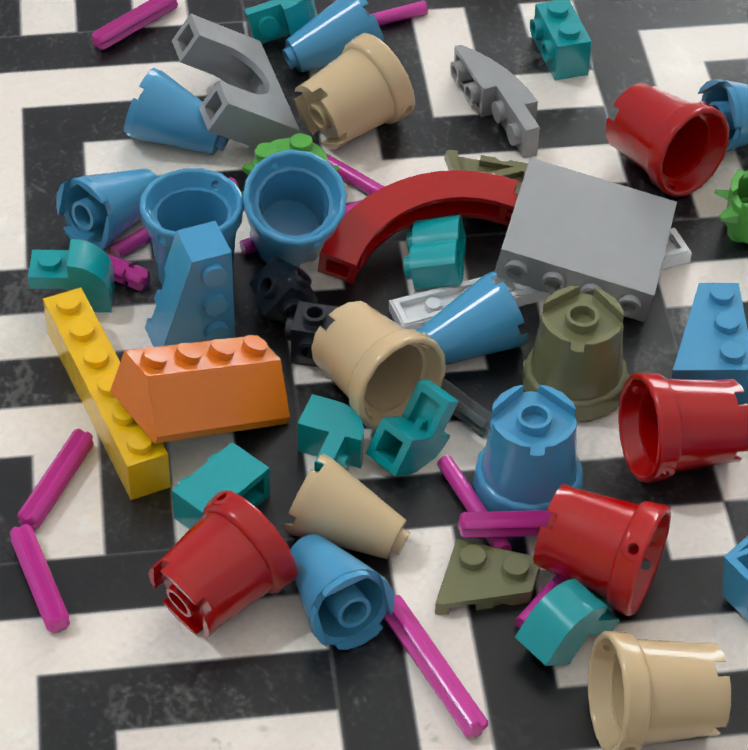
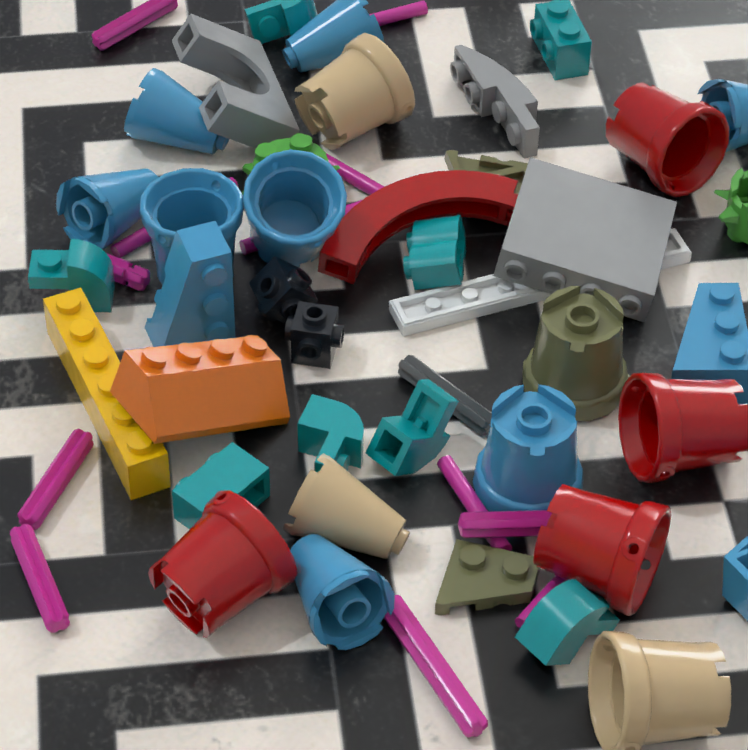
tan piece [311,301,446,430] -> none
dark azure cone [416,272,529,365] -> none

